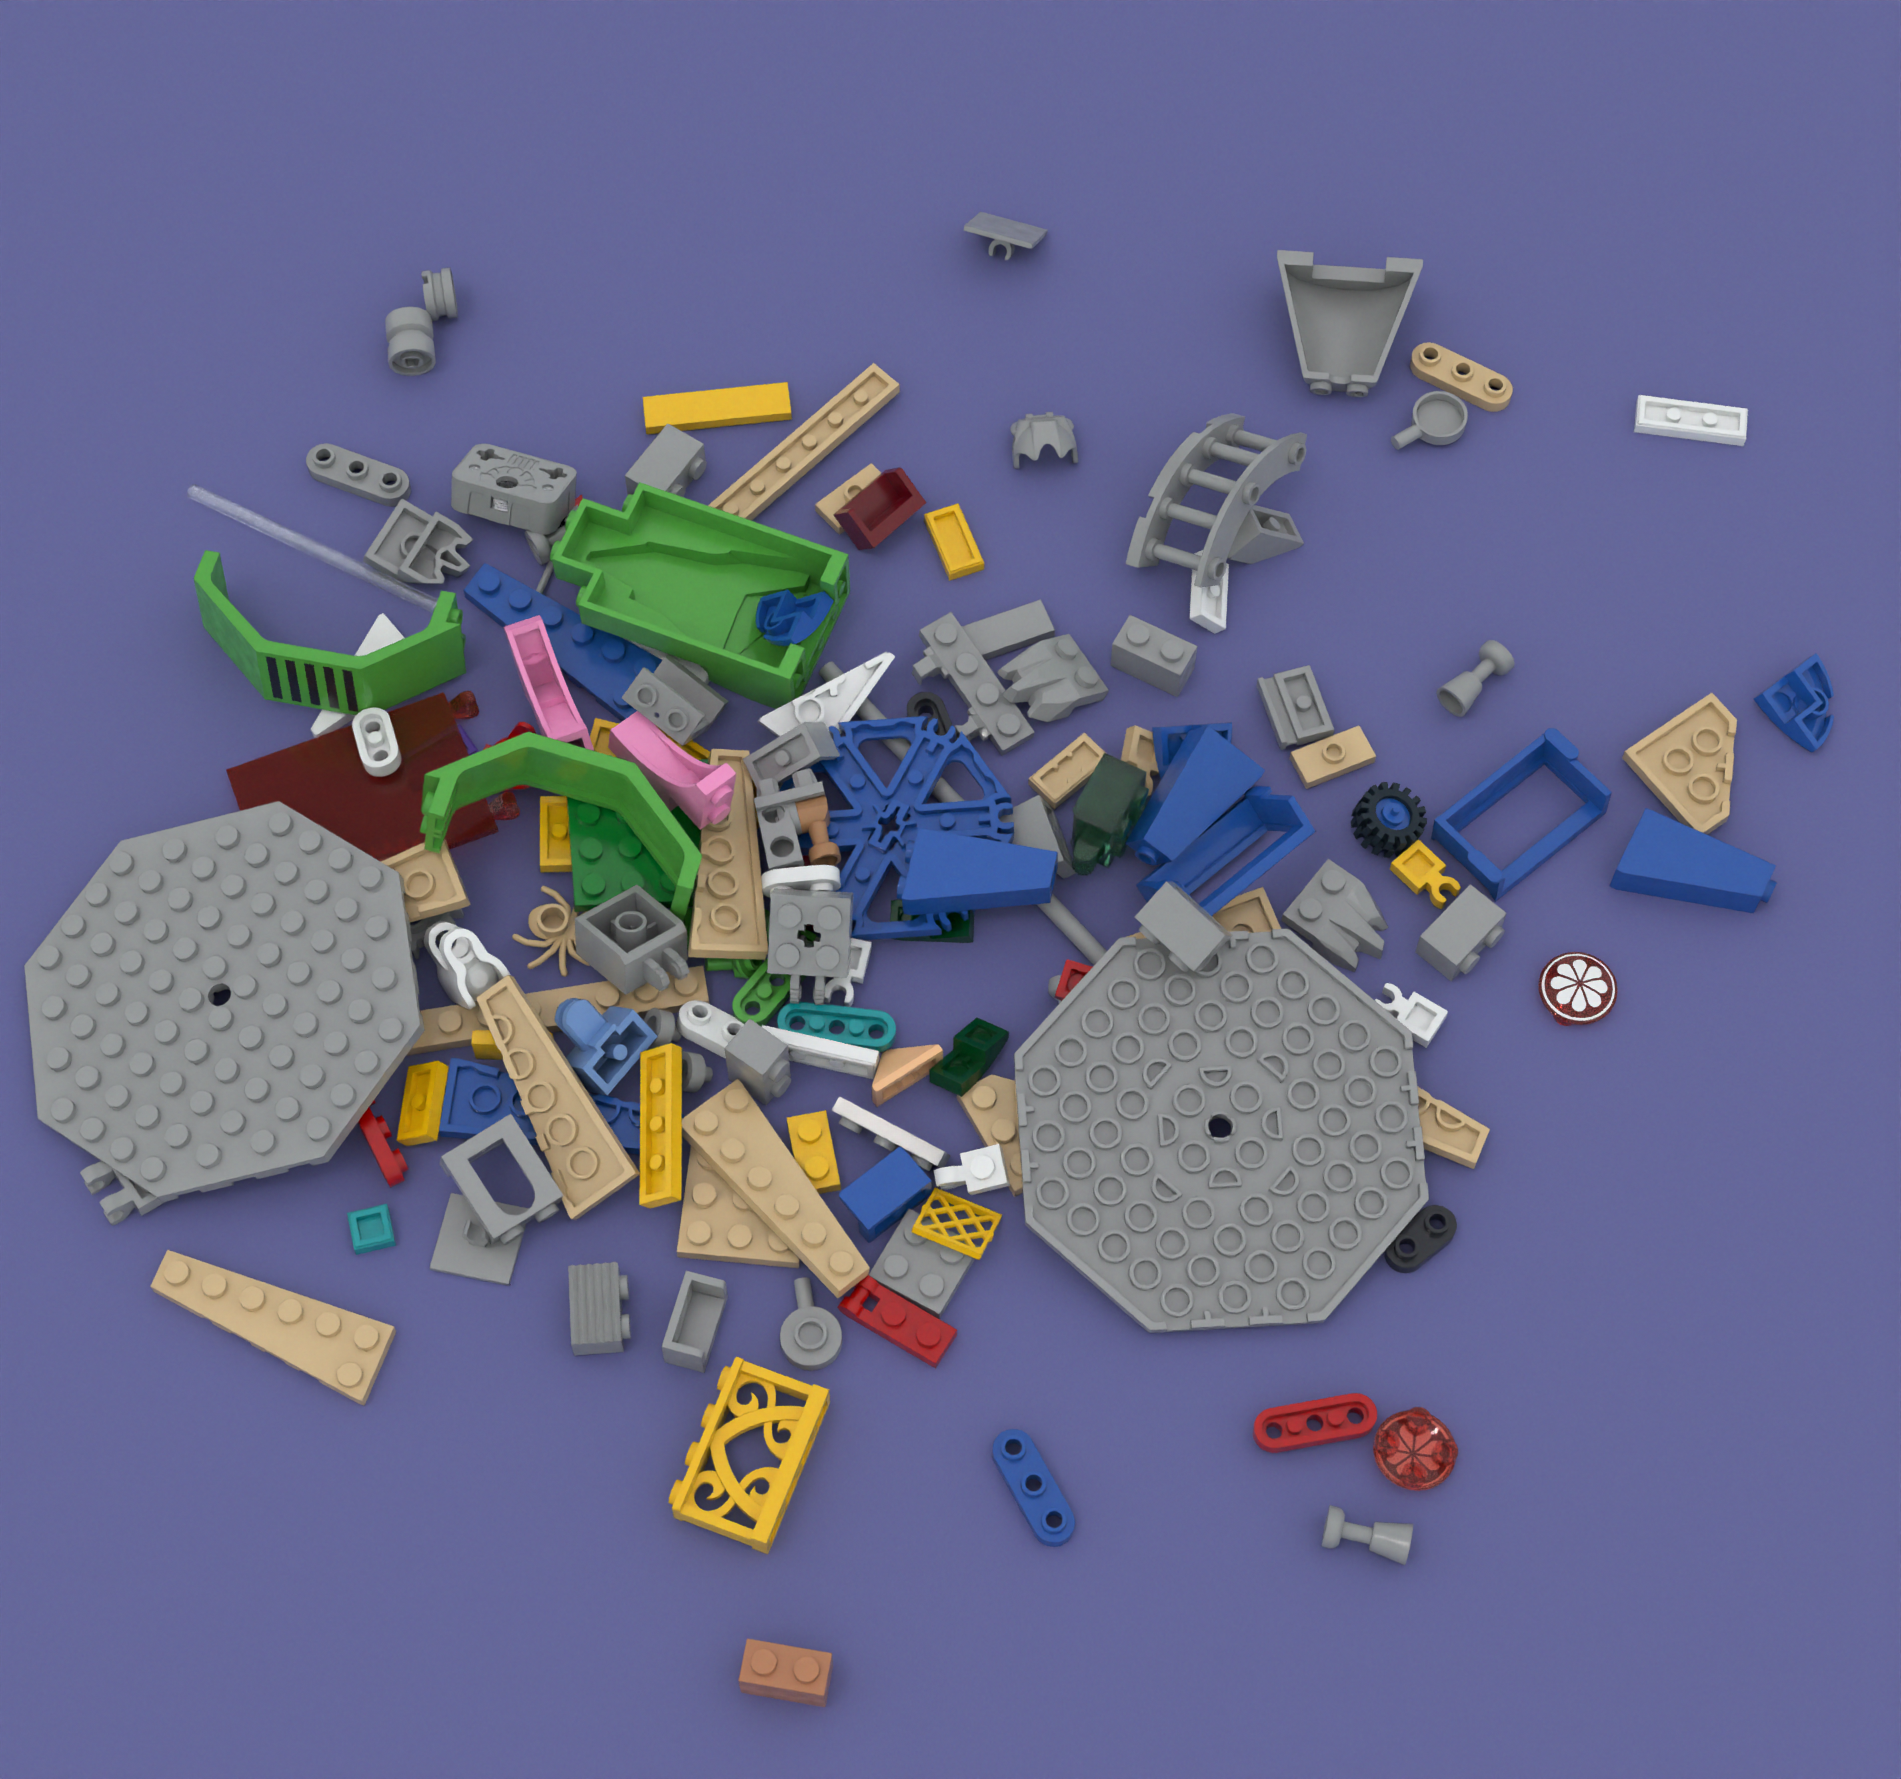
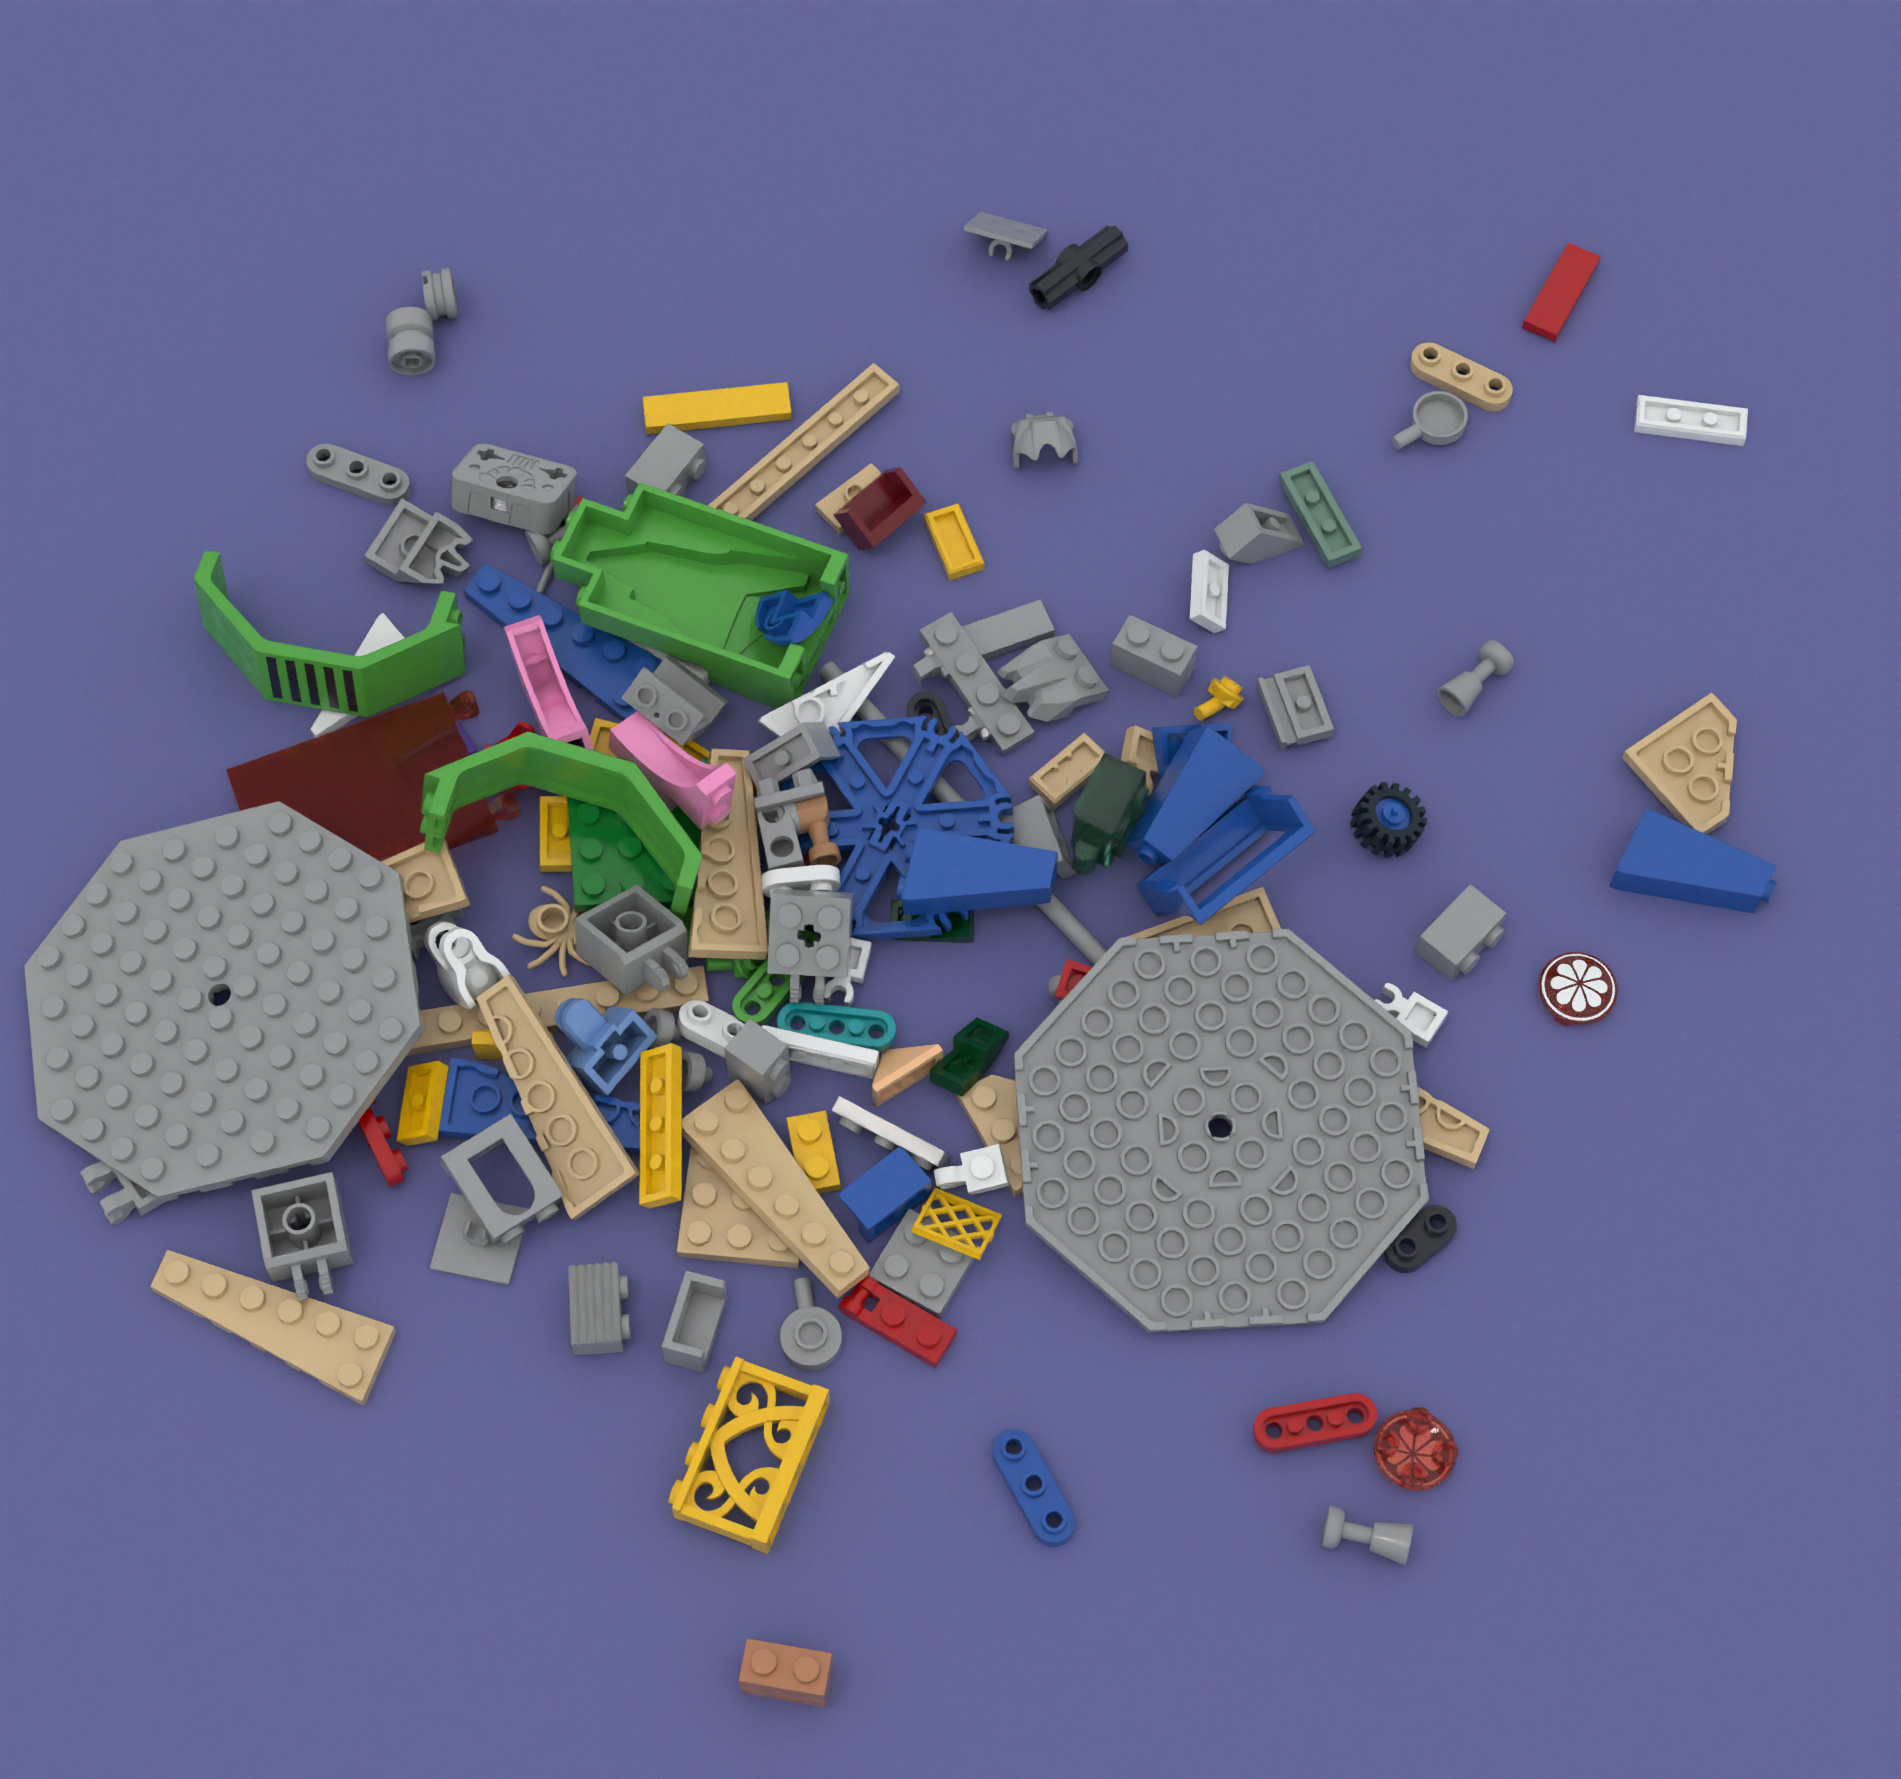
clear piece [187,484,438,613] -> none
teal tile [347,1204,396,1255] -> none
white plate [352,707,401,776] -> none
light grey fence [1126,413,1307,587] -> none
light grey brick [1135,881,1233,972] -> none
light grey cone [1277,250,1423,397] -> none
light grey plate [1281,859,1389,972] -> none
tan plate [1290,725,1376,789] -> none
yellow plate [1390,839,1461,909] -> none
blue piece [1431,728,1612,902] -> none
blue brick [1754,653,1834,752] -> none
none -> light grey hinge [251,1172,354,1301]
none -> black piece [1029,225,1128,310]
none -> yellow plate [1193,675,1244,721]
none -> sand green plate [1279,461,1362,568]
none -> red tile [1522,242,1601,342]

